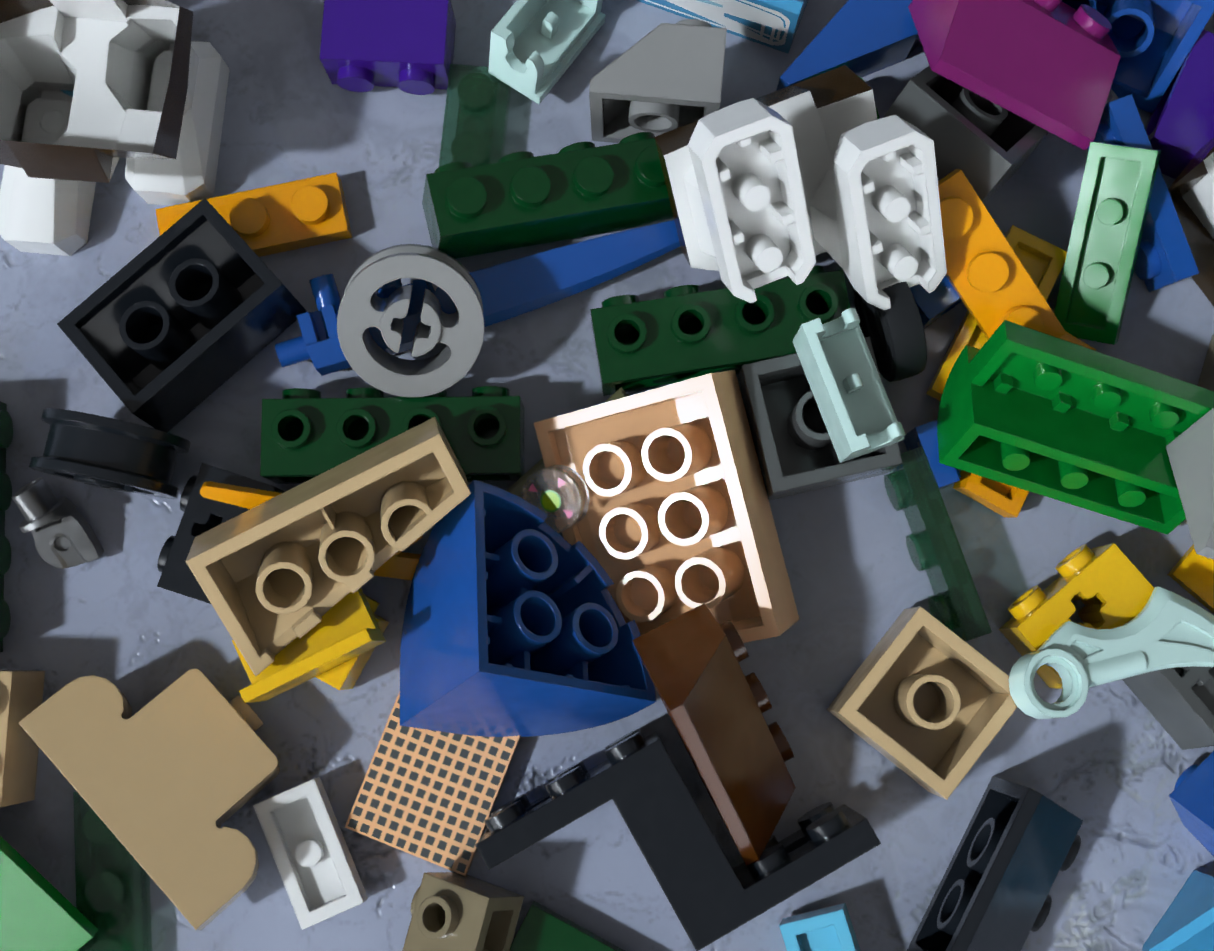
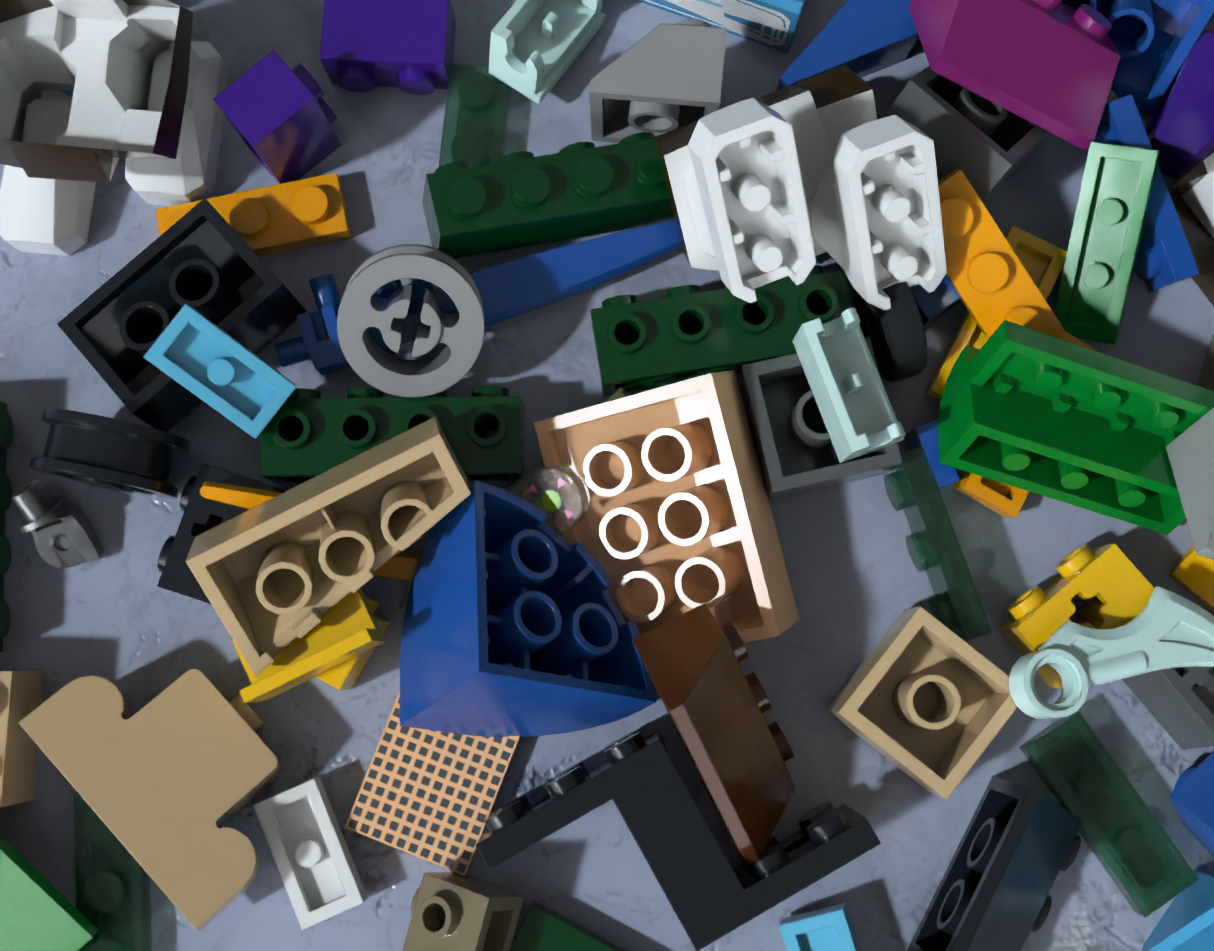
none -> medium azure plate [143,303,296,439]
none -> dark purple brick [213,50,341,184]
none -> clear green plate [1019,711,1199,918]

